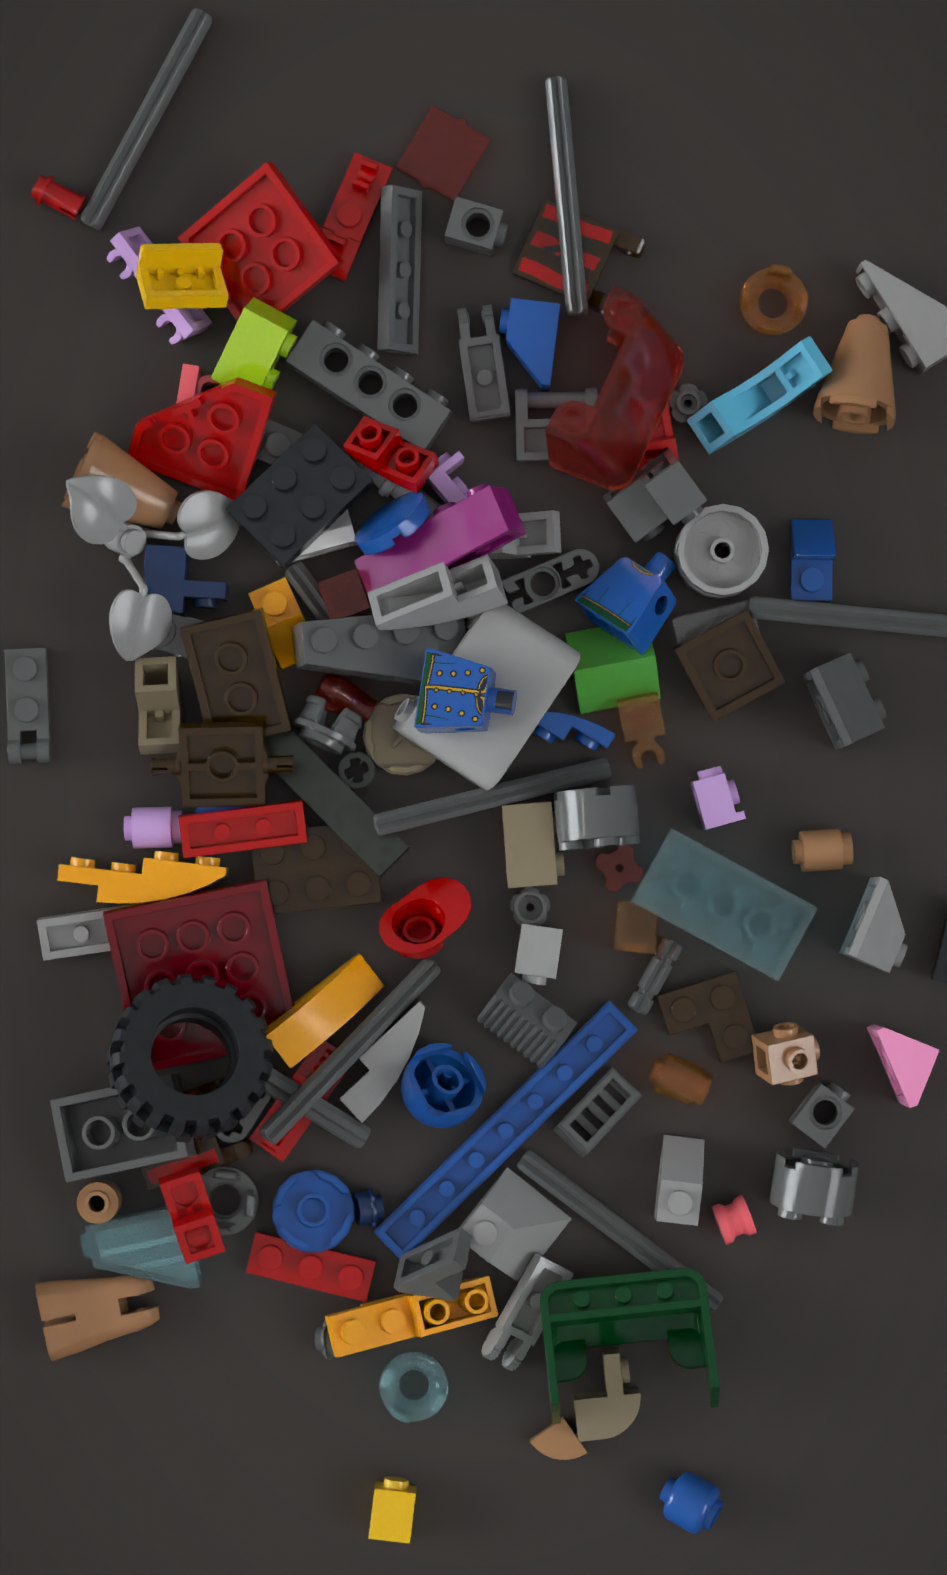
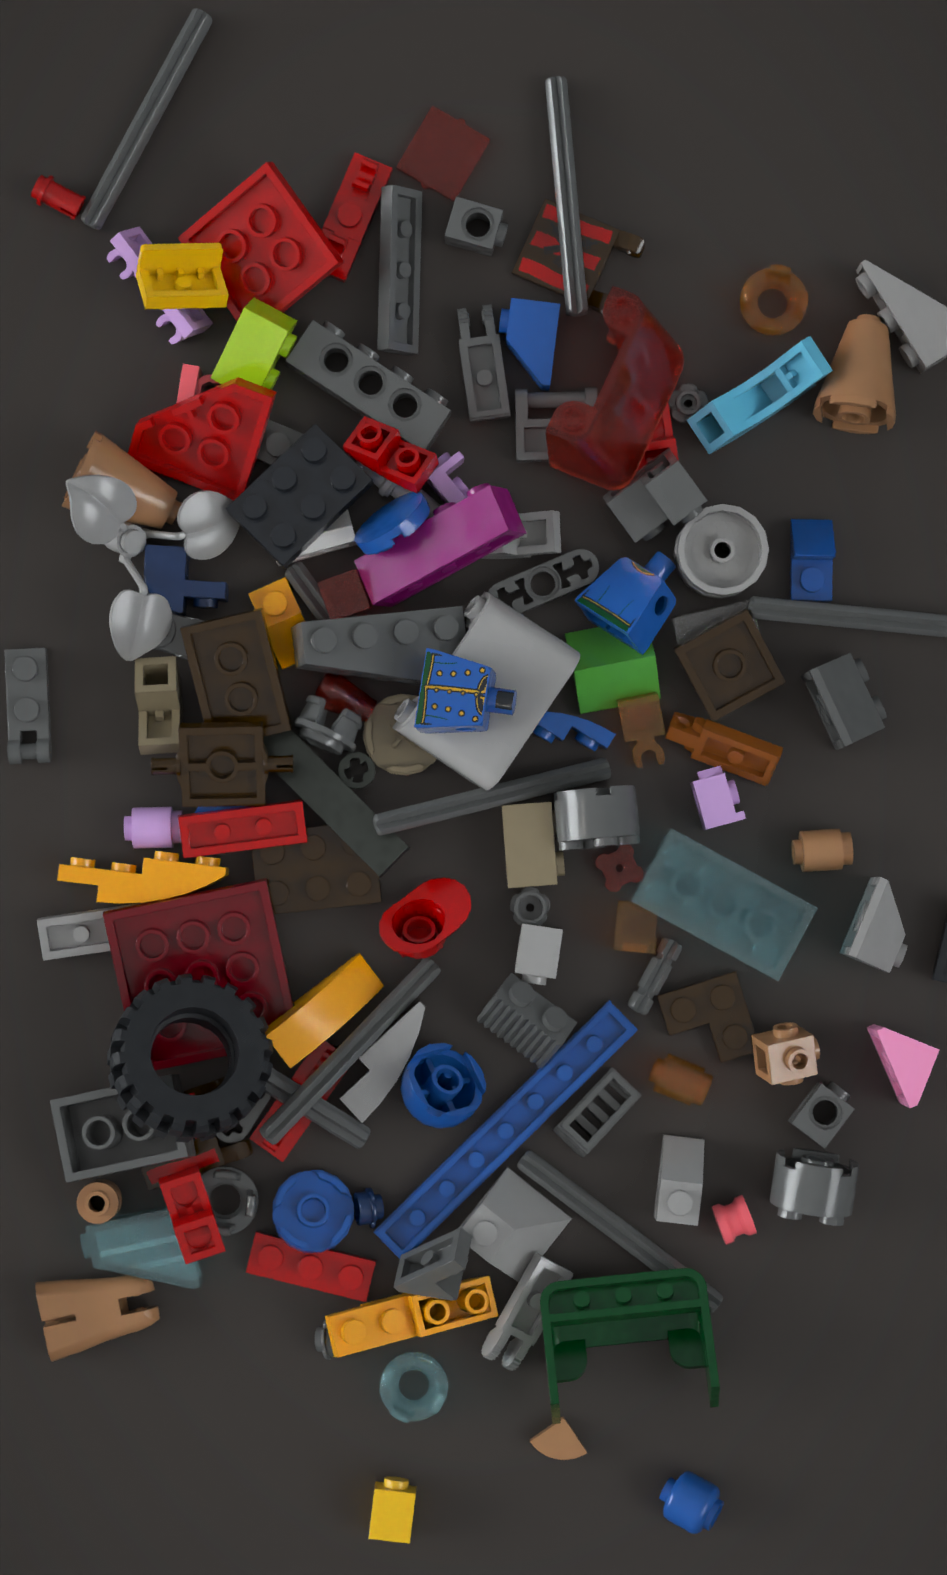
light grey slope [367,554,508,630] -> none
dark tan brick [573,1348,641,1442] -> none
none -> dark orange hinge [665,712,783,786]

